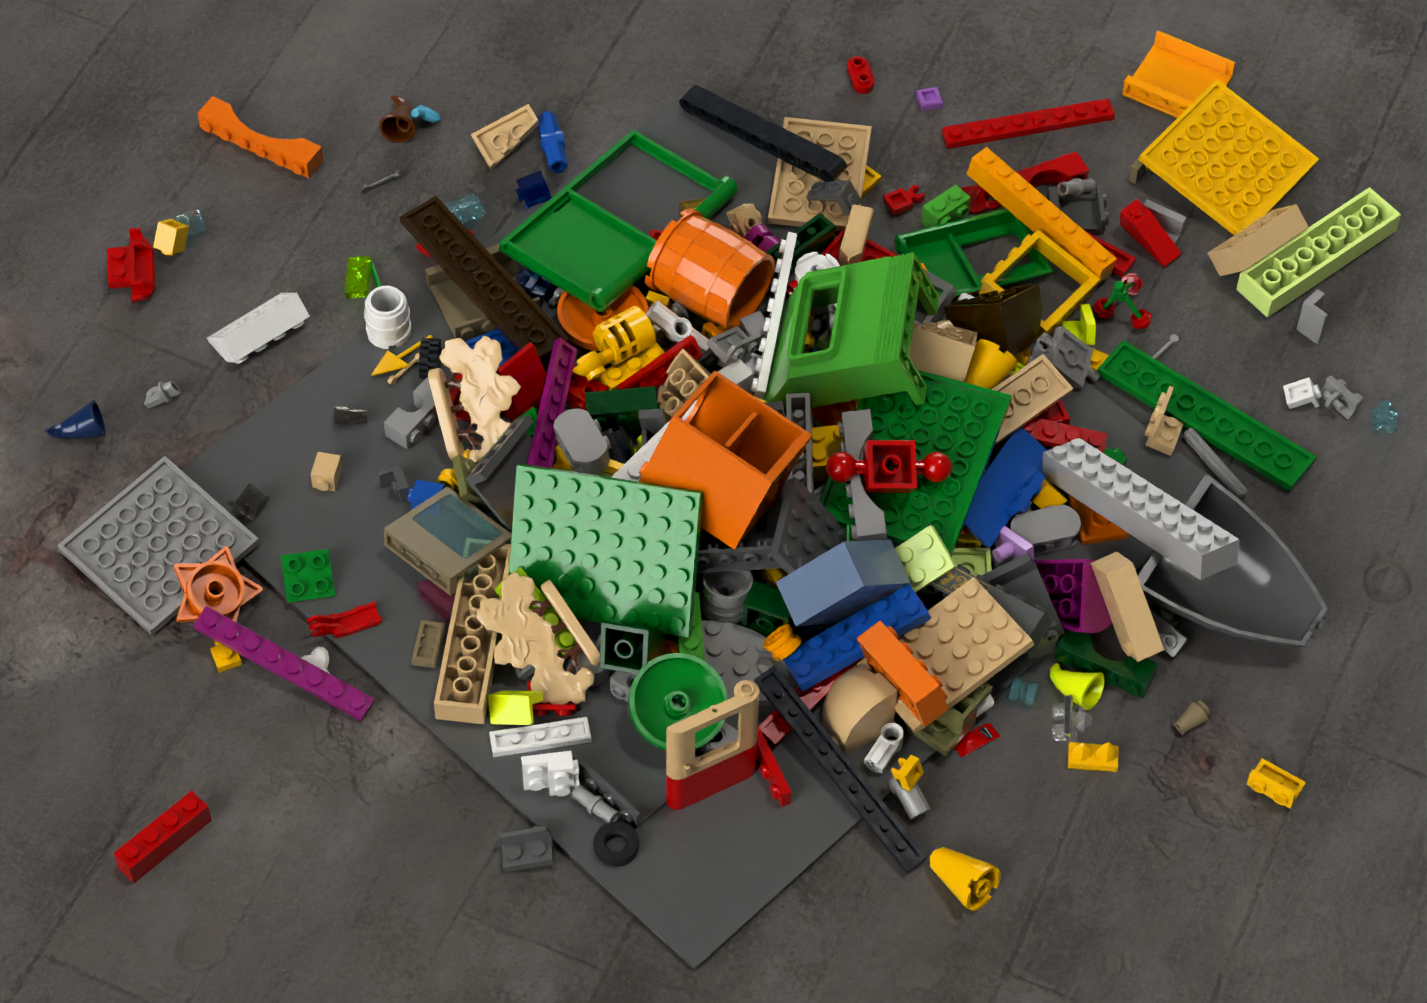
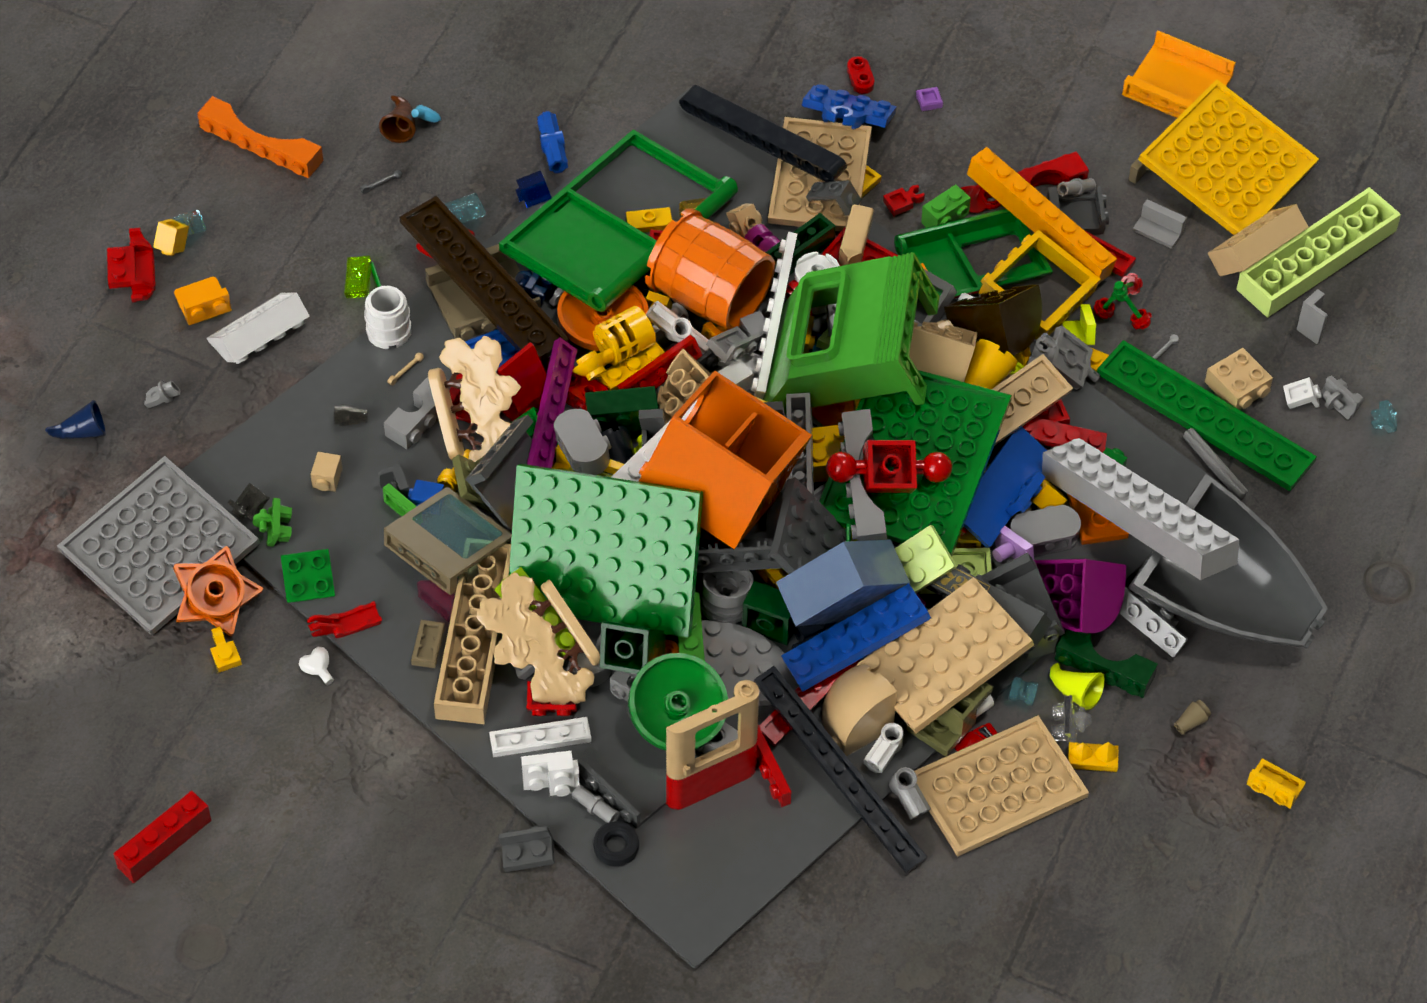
magenta plate [193,606,374,722] -> none
yellow piece [371,335,432,376] -> none
black tyre [419,338,442,380] -> none
tan wing [471,104,540,171] -> none
neon yellow panel [488,690,543,725] -> none
light orange wheel [763,624,802,662] -> none
orange brick [857,621,949,727] -> none
yellow tile [891,755,924,791] -> none
yellow cone [929,847,1001,911] -> none
red plate [941,98,1115,149] -> none
tan brick [1091,552,1164,662] -> none
red slope [1120,199,1182,268] -> none
tan bracket [1144,386,1183,456] -> none
none -> light orange bracket [174,277,232,325]
none -> bright green hips [253,498,292,547]
none -> bright green tile [383,483,423,526]
none -> yellow plate [626,207,672,232]
none -> blue plate [802,85,897,130]
none -> tan plate [914,715,1089,857]
none -> tan brick [1205,348,1273,410]

